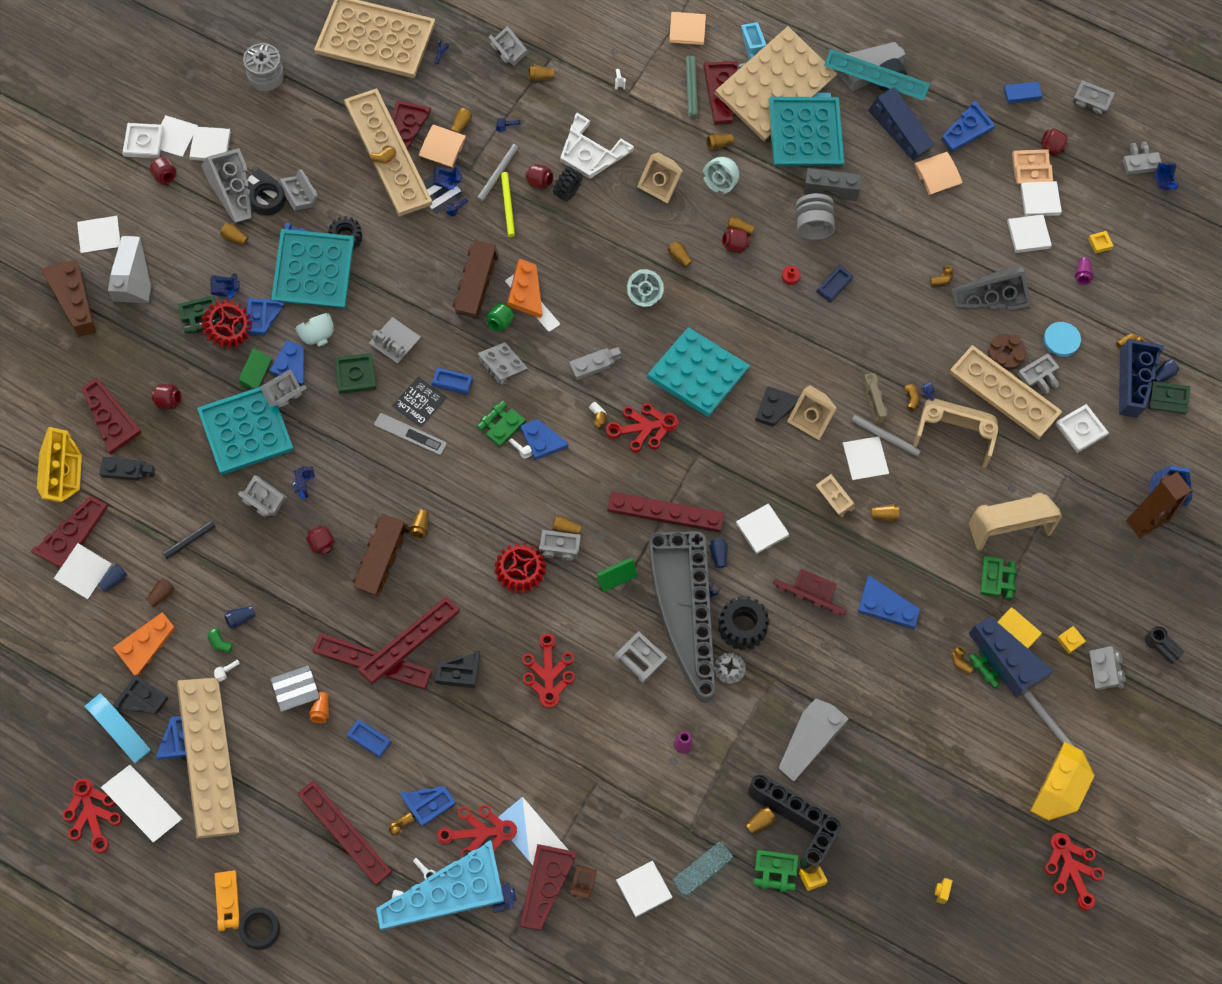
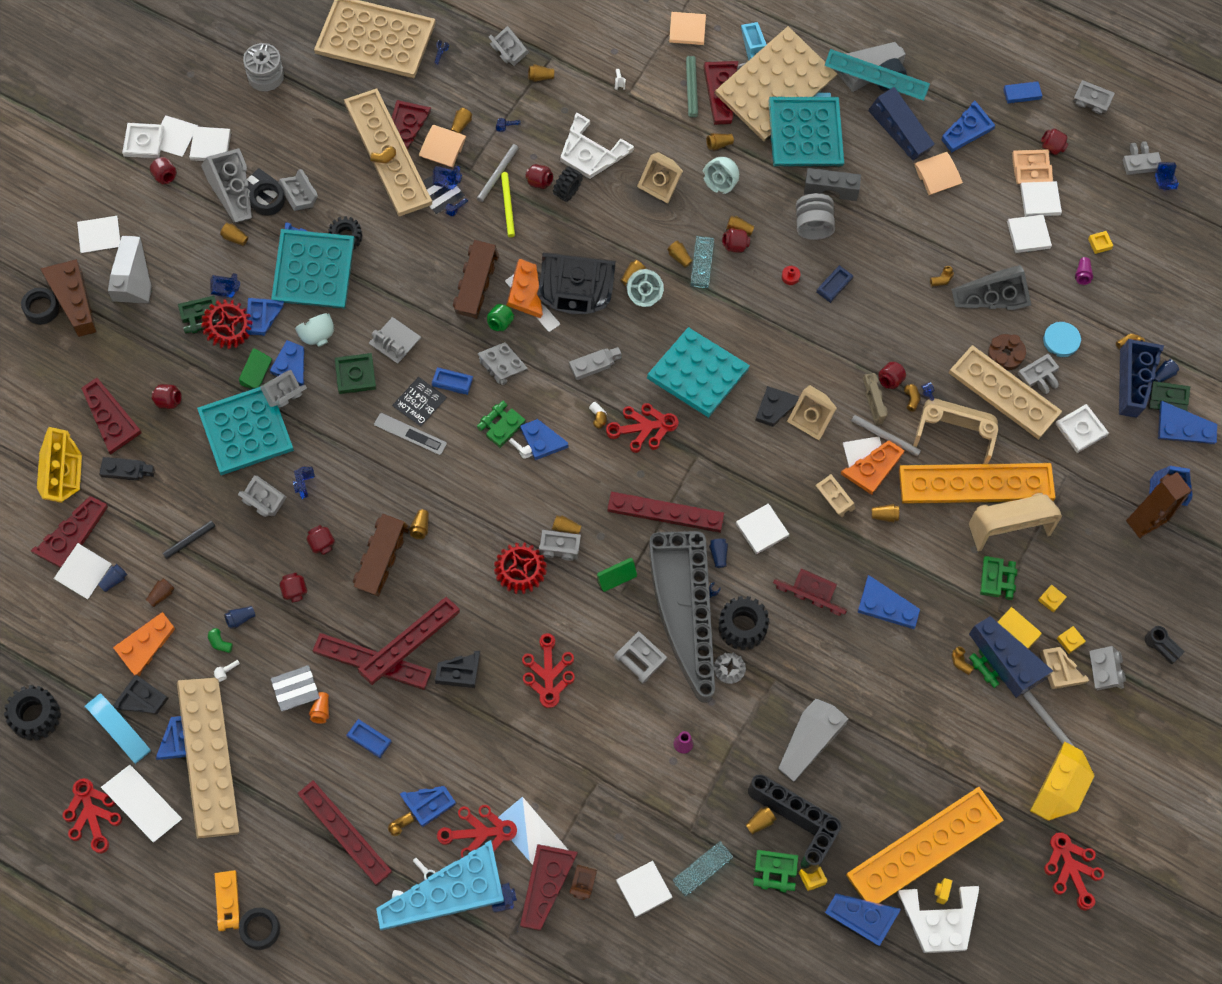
none -> black tyre [4,685,61,741]
none -> black tyre [21,287,59,325]
none -> dark red head [279,573,308,603]
none -> black piece [537,252,616,314]
none -> pearl gold cone [620,260,646,287]
none -> clear light blue tile [690,236,714,288]
none -> blue wing [825,894,901,946]
none -> orange wing [841,441,905,495]
none -> light orange plate [846,787,1003,904]
none -> dark red head [878,362,906,389]
none -> white wing [897,886,979,953]
none -> light orange plate [899,463,1055,504]
none -> yellow plate [1038,584,1067,613]
none -> tan wing [1040,647,1089,689]
none -> blue wing [1158,401,1217,444]

